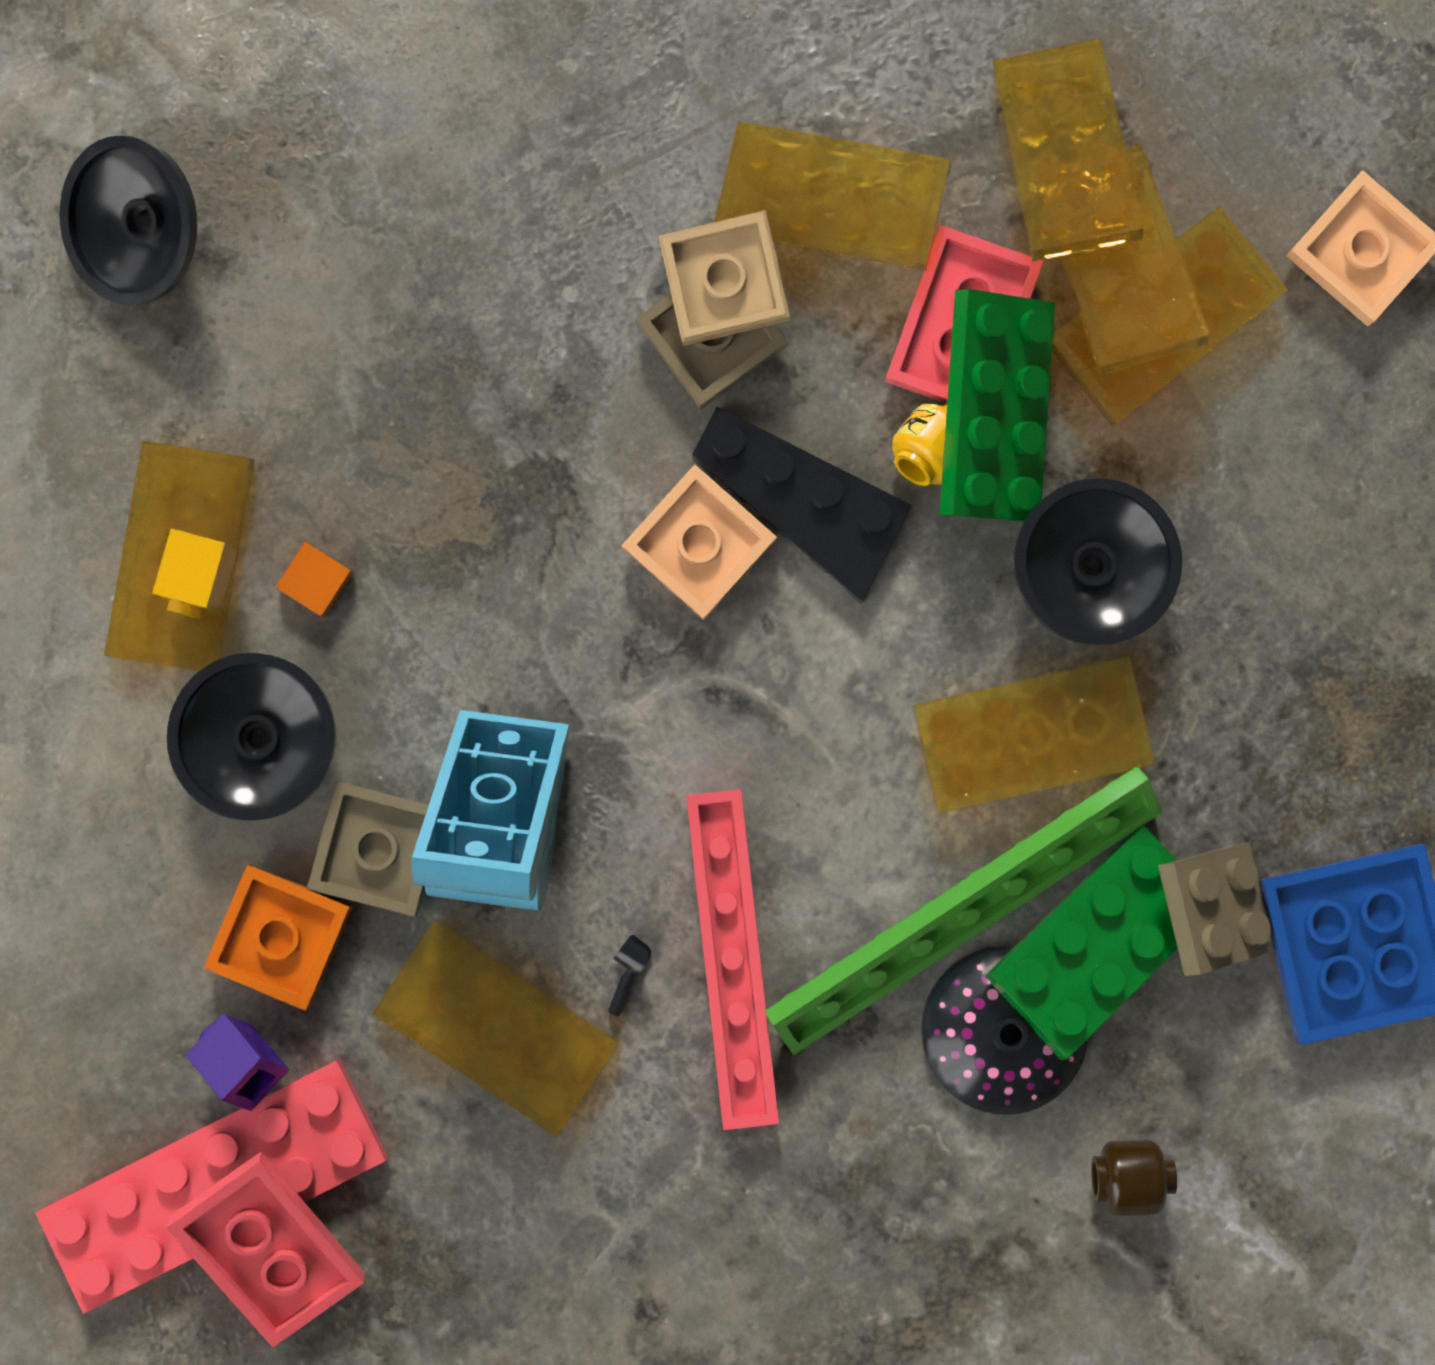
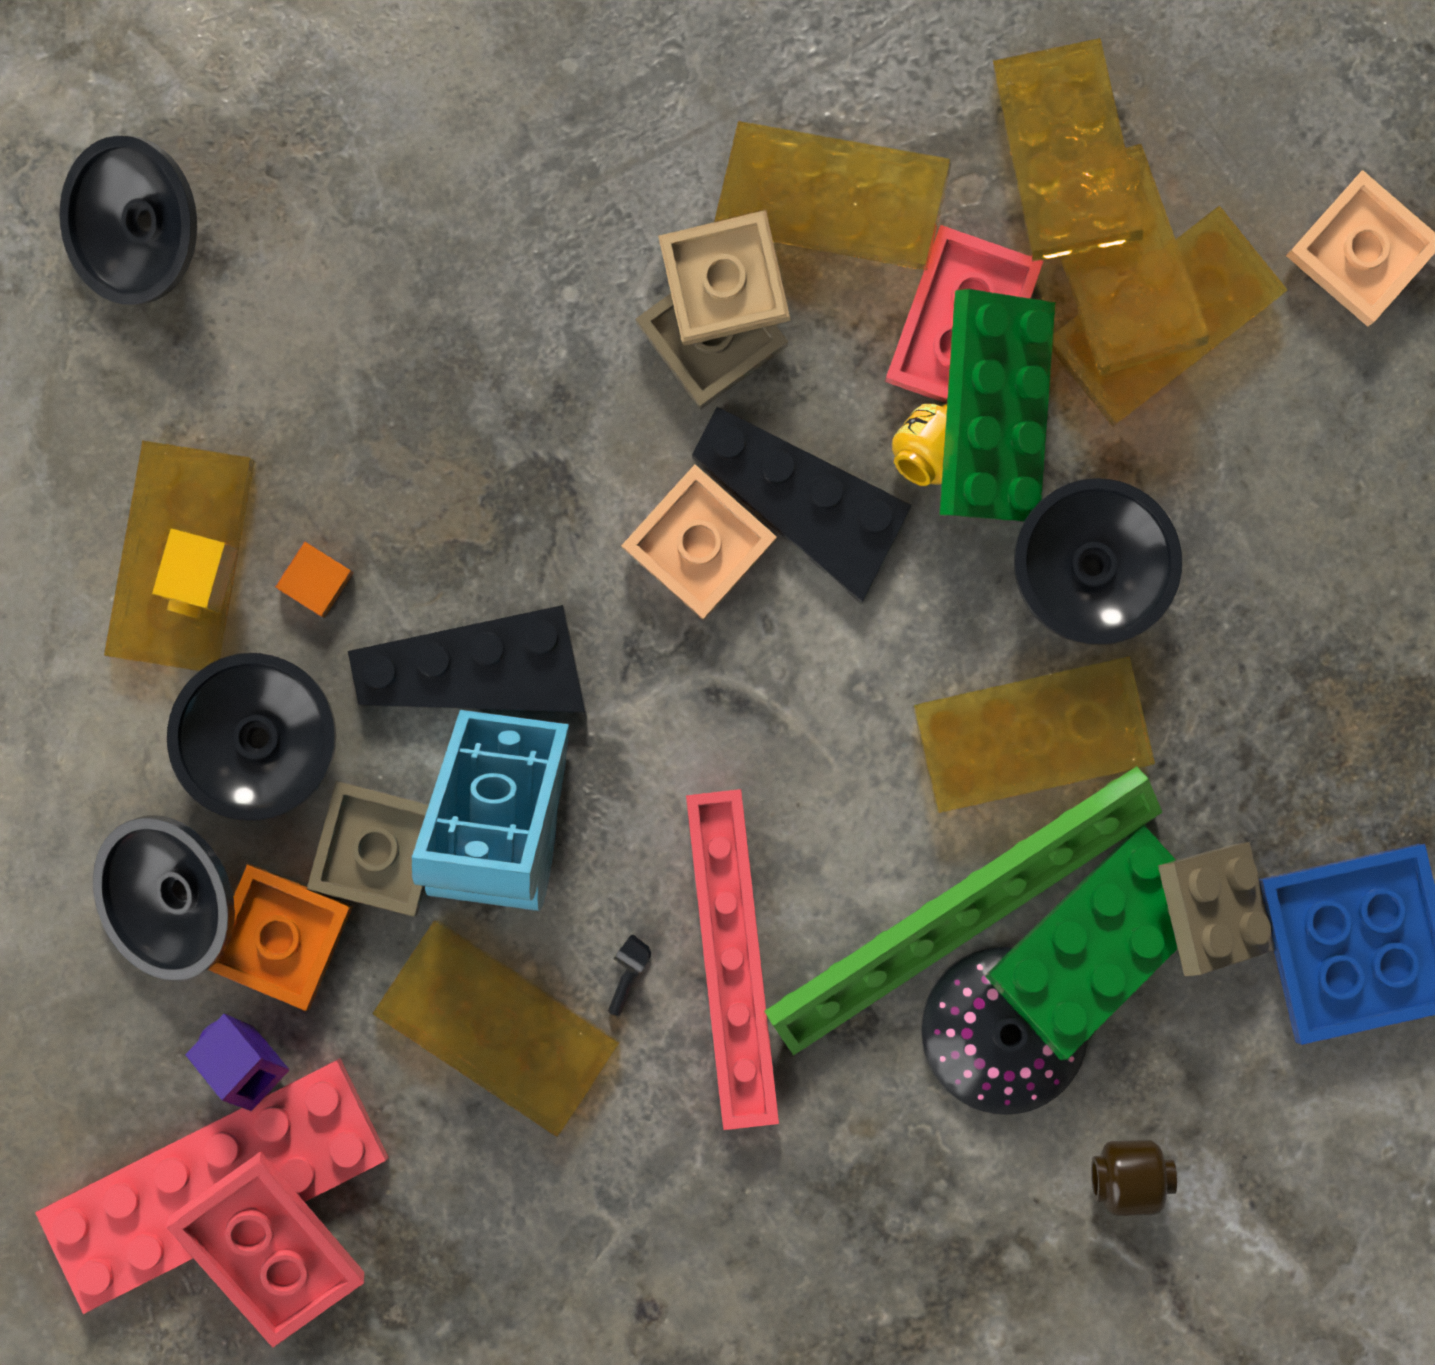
none -> black dish [93,815,235,980]
none -> black wing [348,605,587,713]

